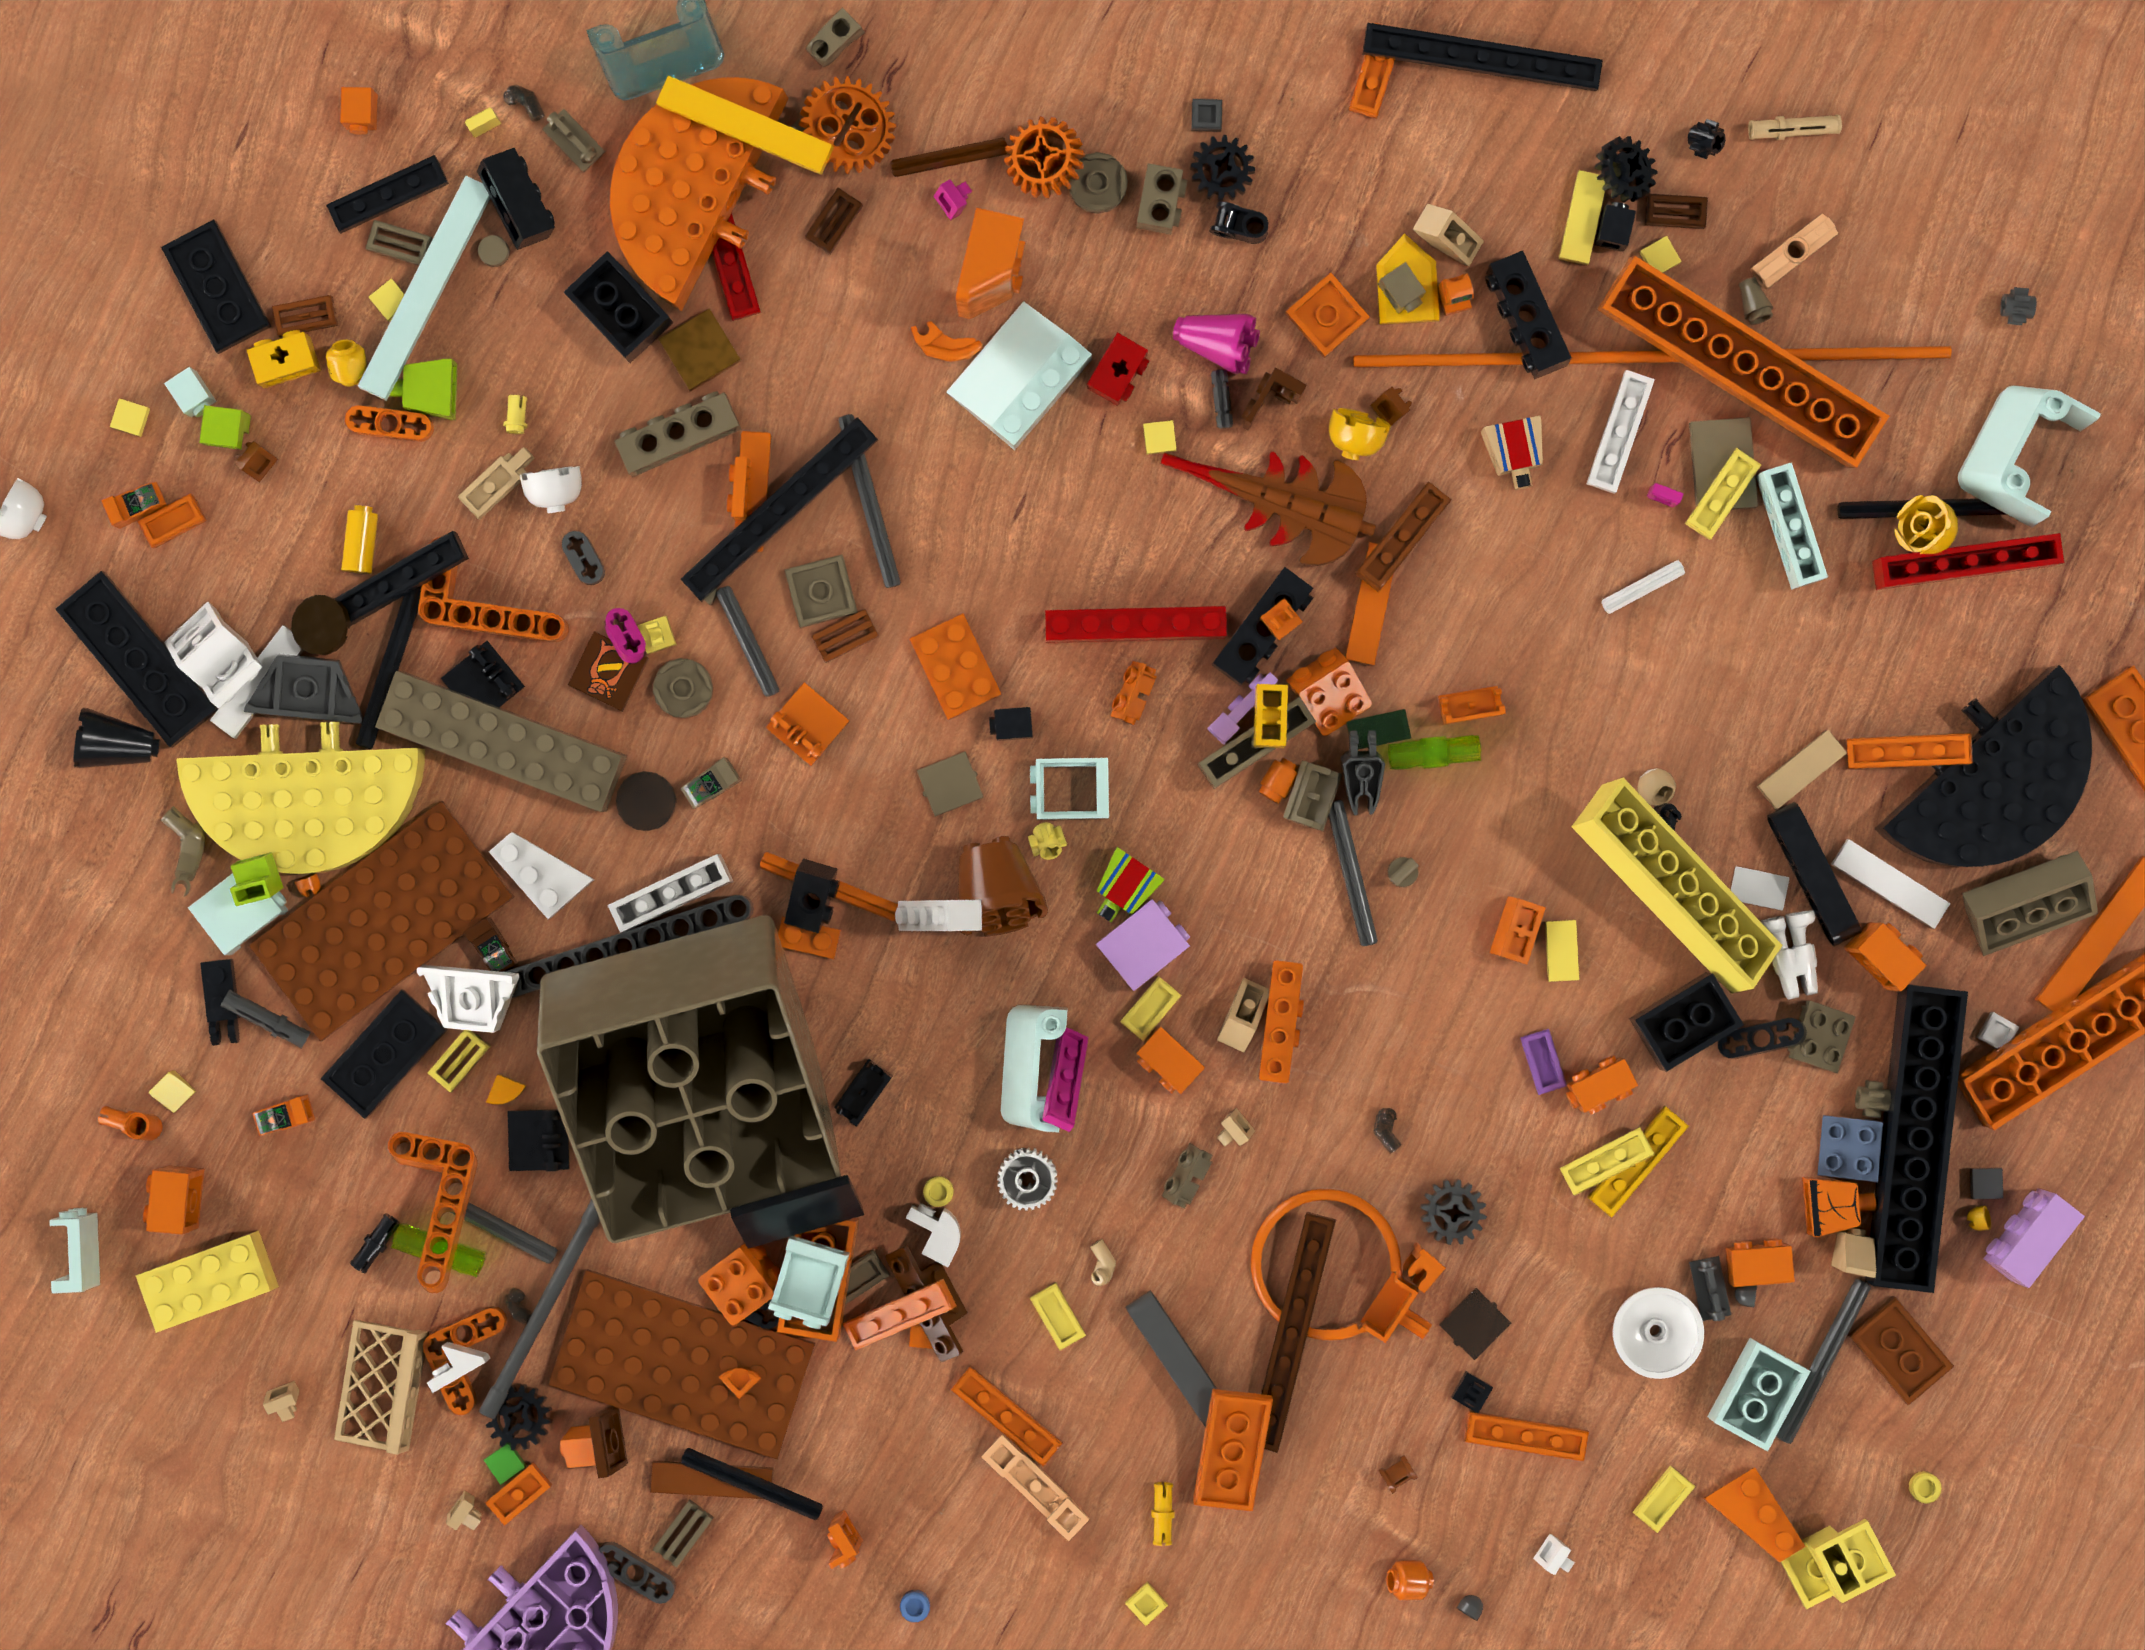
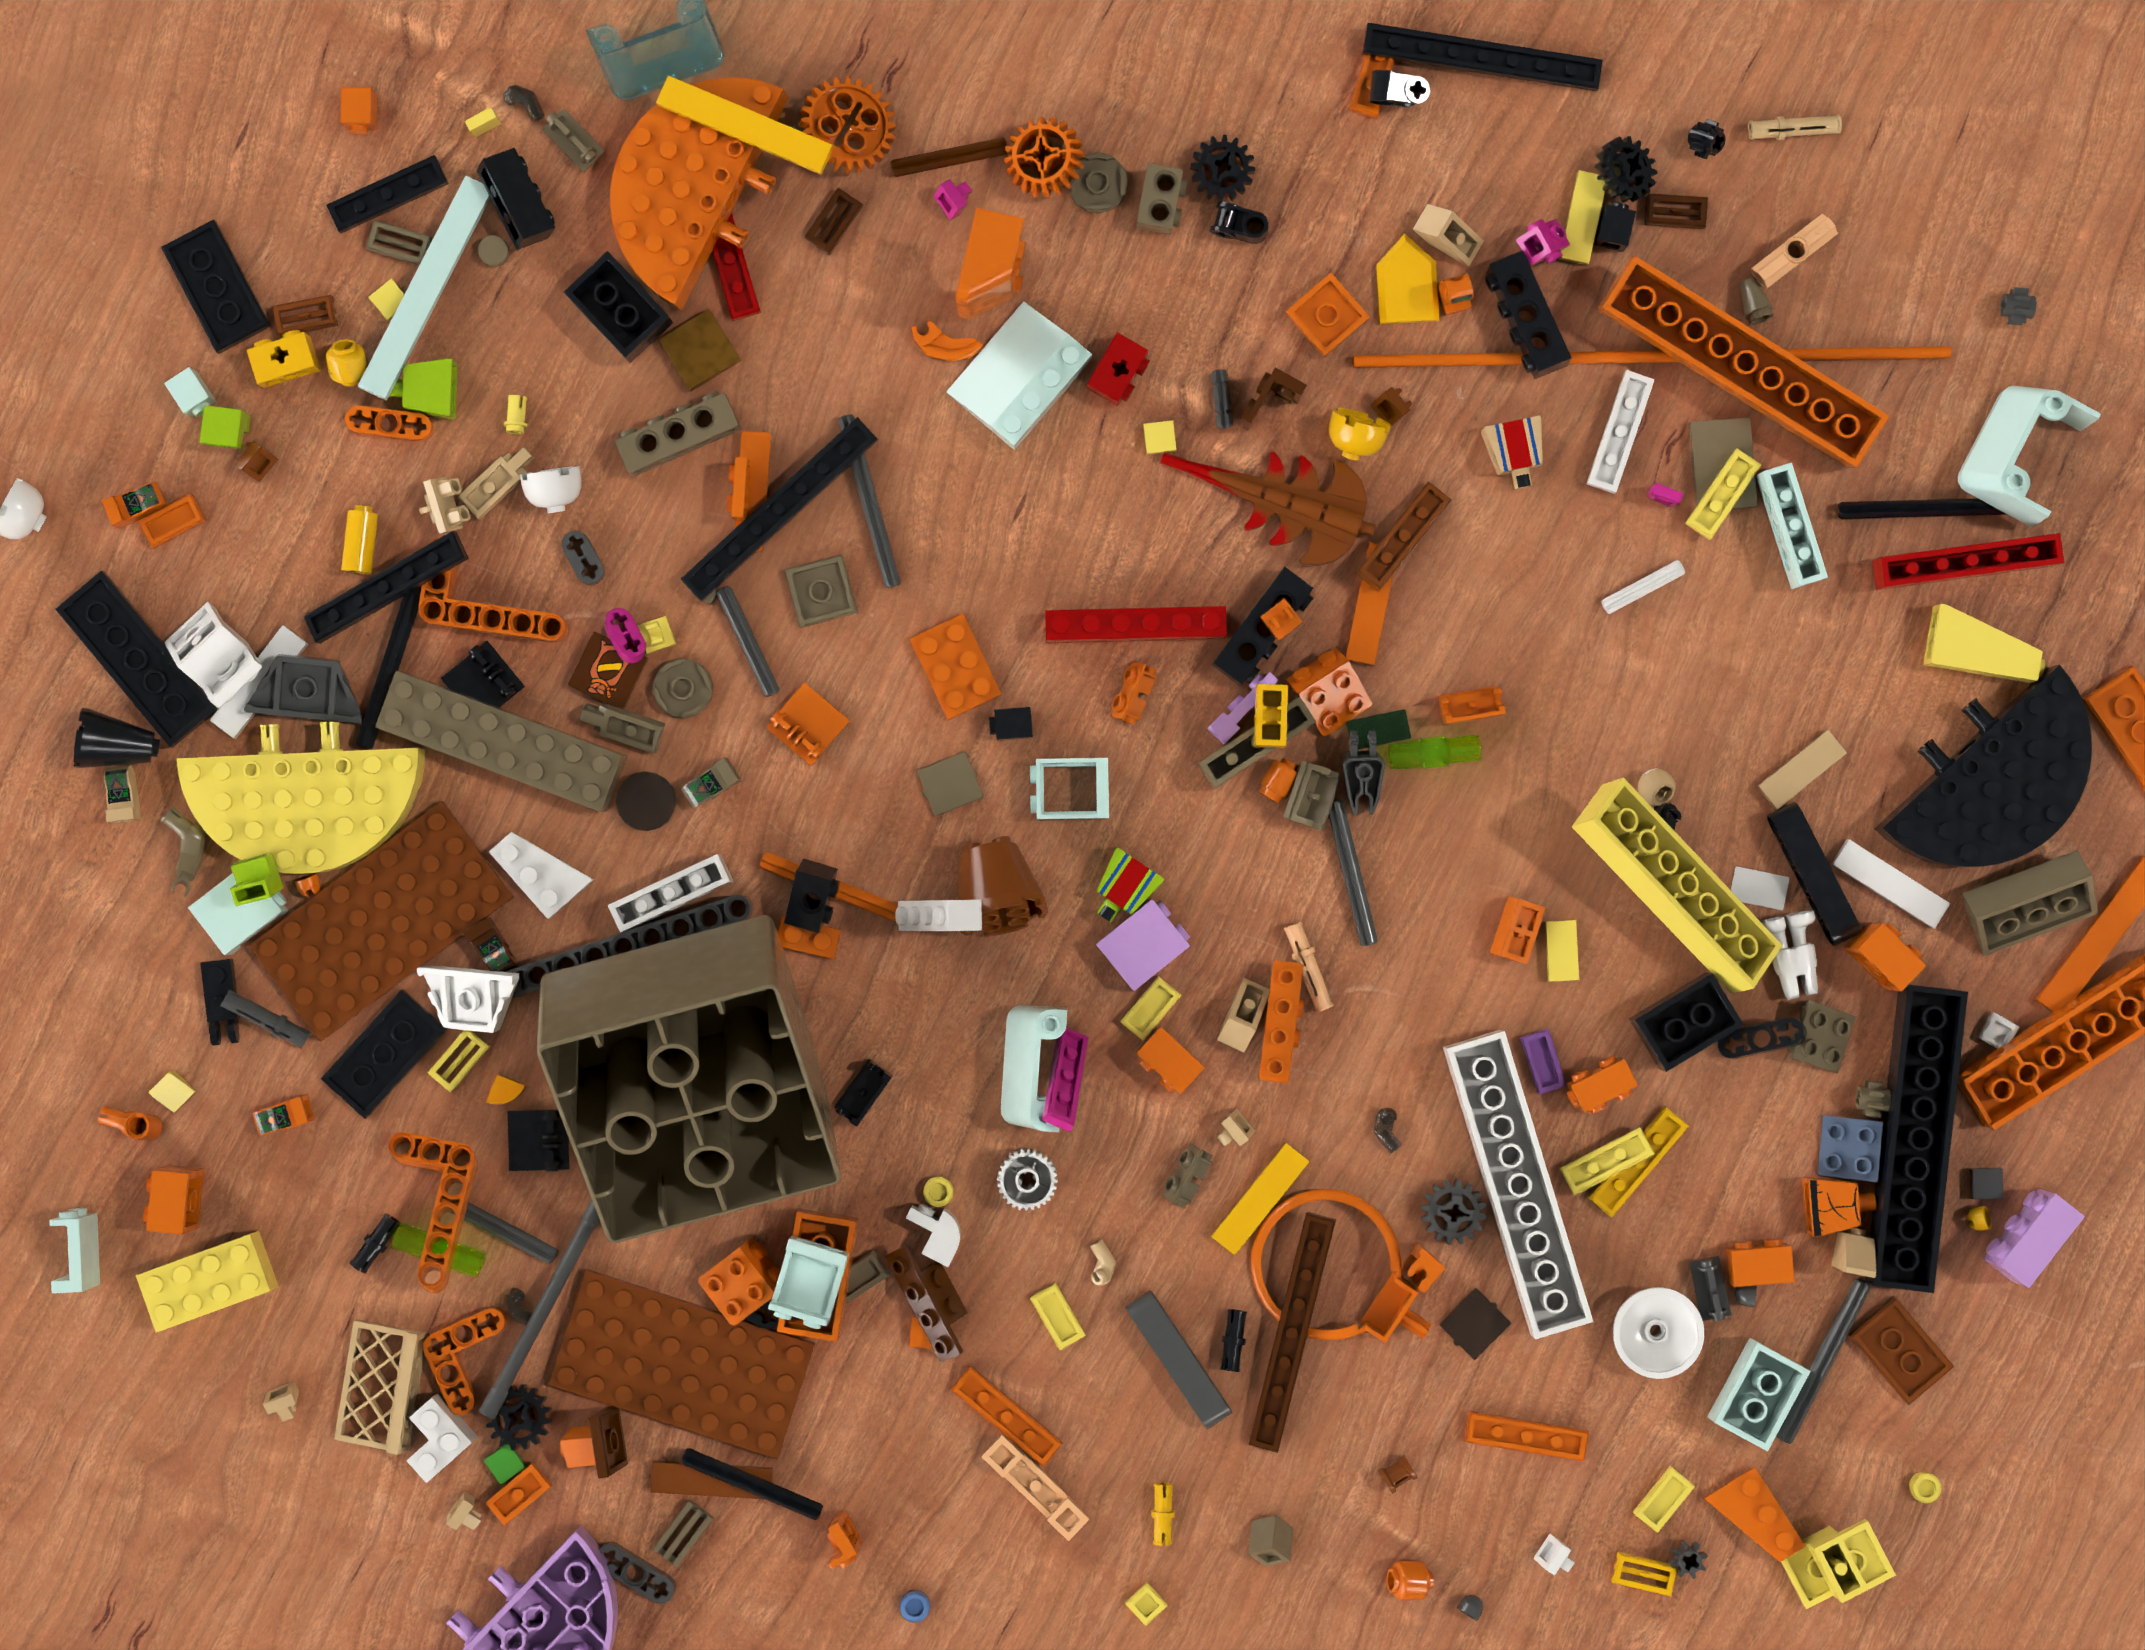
light yellow tile [110,398,150,437] -> none
dark brown tile [291,595,351,655] -> none
white slope [427,1342,491,1393] -> none
orange tile [719,1367,762,1399] -> none
black tile [730,1175,864,1249] -> none
dark tan leg [806,7,865,67] -> none
dark orange tile [812,609,879,663] -> none
orange tile [842,1279,957,1351] -> none
light yellow gear [1028,822,1067,860] -> none
dark pink cone [1173,314,1260,374] -> none
dark grey tile [1191,99,1222,132] -> none
orange tile [1193,1389,1273,1511] -> none
dark tan brick [1378,262,1426,314] -> none
dark tan plate [1388,857,1419,887] -> none
black tile [1451,1371,1493,1413] -> none
light yellow tile [1639,236,1682,273] -> none
orange tile [1847,733,1973,769] -> none
yellow cylinder [1895,495,1958,554] -> none
none -> tan leg [104,765,142,823]
none -> white brick [407,1392,478,1483]
none -> tan hips [419,476,471,534]
none -> dark tan hinge [580,704,666,753]
none -> yellow tile [1211,1142,1310,1256]
none -> black pin [1220,1309,1247,1372]
none -> dark tan panel [1248,1515,1293,1567]
none -> light nougat pin [1284,922,1334,1012]
none -> piece [1369,70,1430,107]
none -> white brick [1443,1030,1593,1340]
none -> dark pink brick [1516,219,1570,266]
none -> yellow tile [1611,1552,1678,1596]
none -> dark grey gear [1669,1539,1708,1579]
none -> light yellow slope [1923,604,2045,683]

